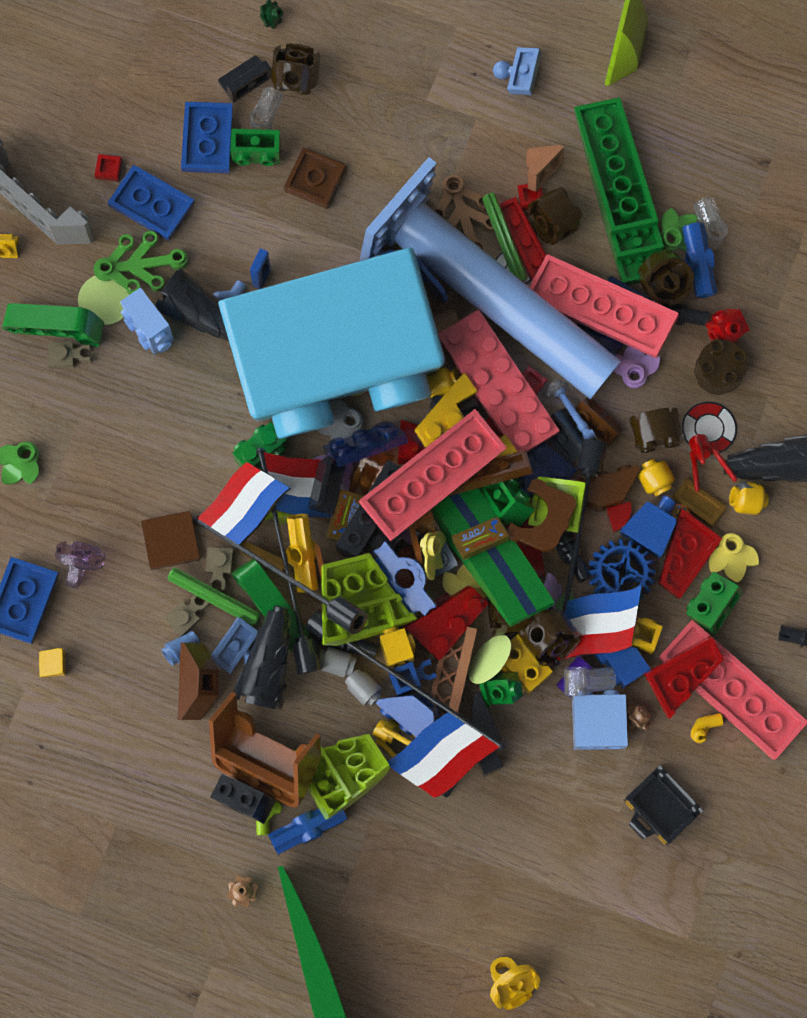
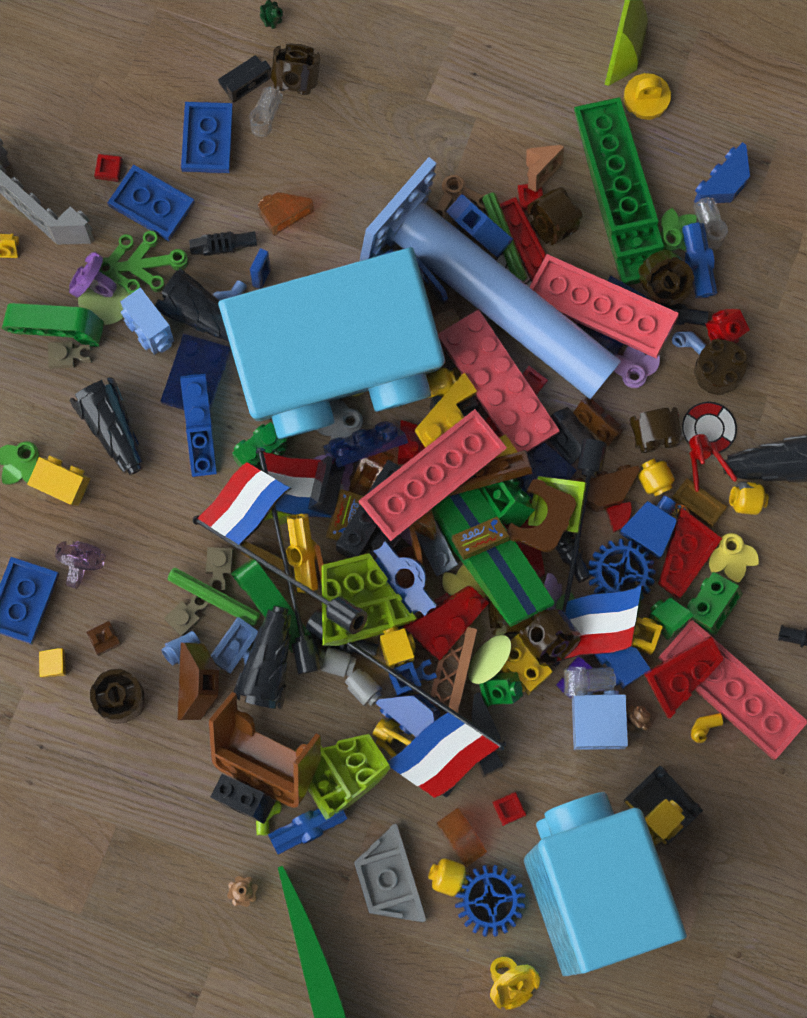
reddish brown tile [141,511,200,570] -> none
green brick [230,129,281,166] -> none
reddish brown tile [283,147,347,209] -> none
light yellow plate [420,531,446,580] -> none
medium blue plate [493,47,542,95] -> none
medium blue piece [546,379,596,439] -> none
none -> yellow brick [27,455,91,506]
none -> medium lavender tile [69,252,117,298]
none -> black cone [70,377,144,475]
none -> reddish brown tile [86,621,121,656]
none -> dark brown brick [90,669,145,724]
none -> clear blue plate [160,334,231,410]
none -> blue slope [180,374,217,477]
none -> black hinge [189,231,257,256]
none -> clear orange slope [257,192,314,236]
none -> light grey wing [354,824,426,923]
none -> yellow head [428,858,469,897]
none -> clear orange slope [436,808,487,868]
none -> blue slope [446,194,513,258]
none -> blue gear [455,865,525,937]
none -> red tile [492,792,526,826]
none -> medium azure piece [524,792,687,976]
none -> yellow tile [623,73,671,120]
none -> yellow brick [645,799,685,845]
none -> green slope [648,598,694,641]
none -> medium blue arm [672,331,706,355]
none -> blue slope [694,142,750,204]

